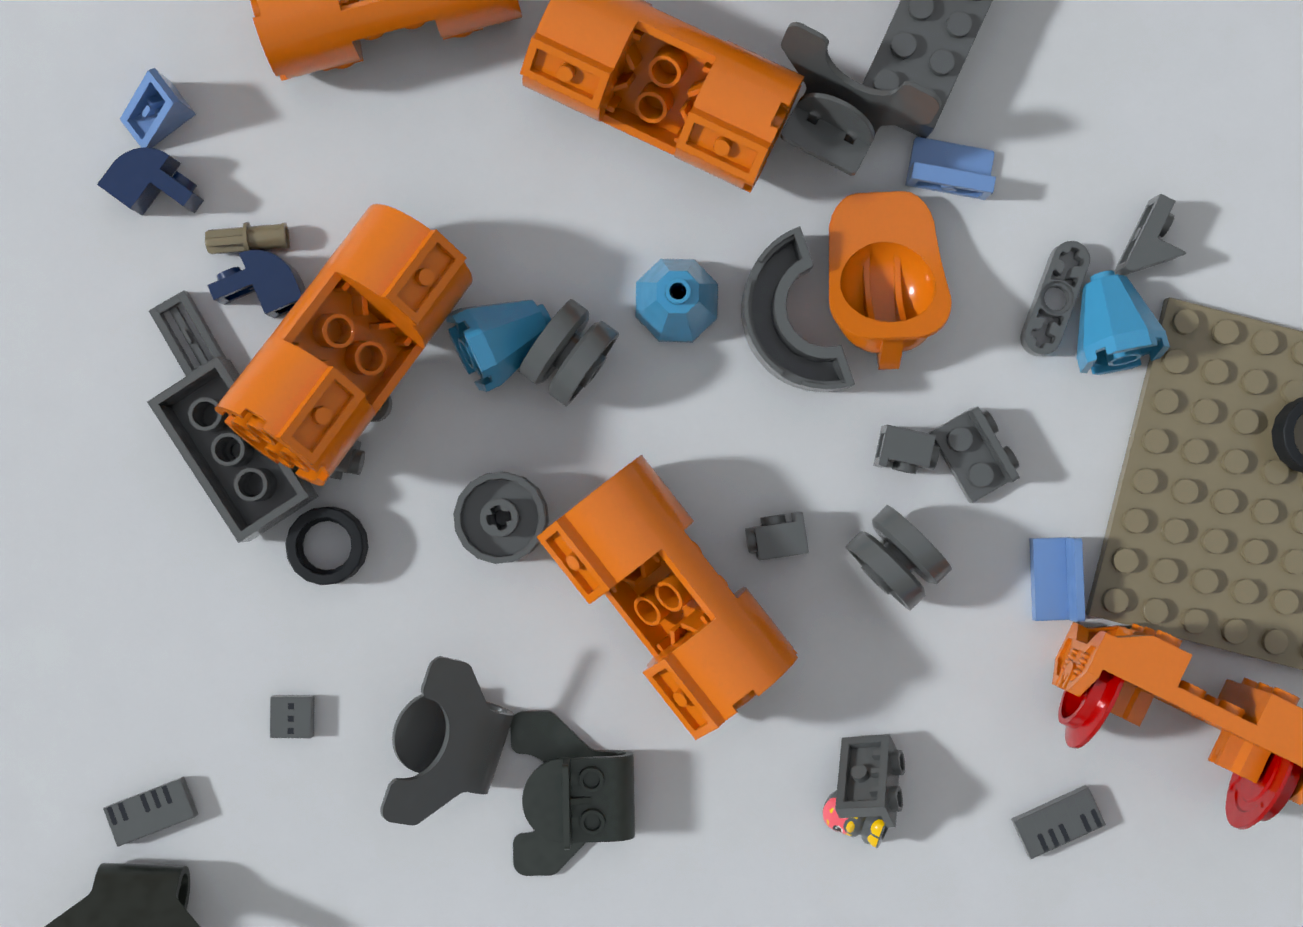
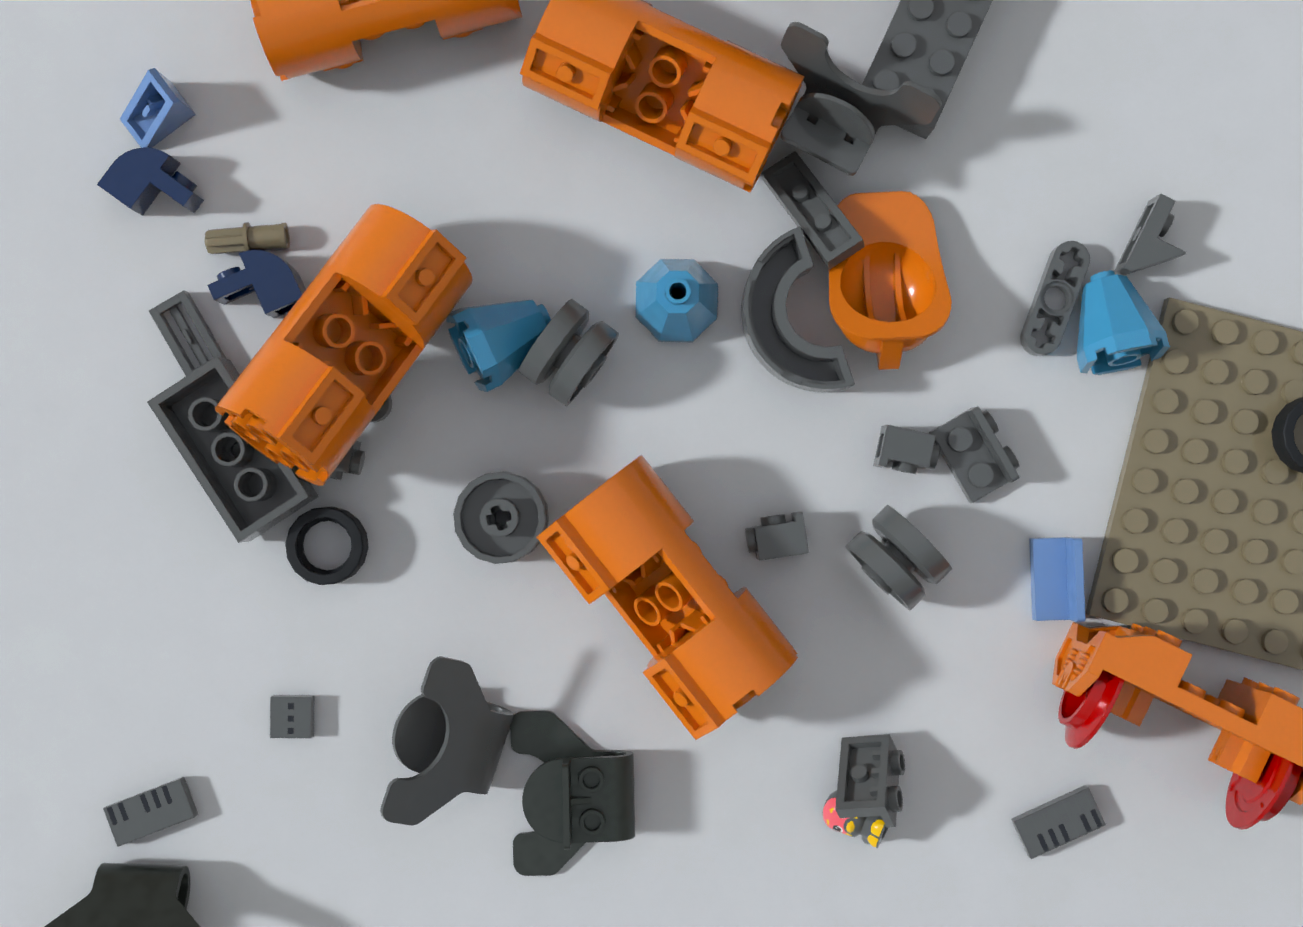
medium blue panel [905,137,996,200] -> none
none -> dark grey plate [761,151,865,270]

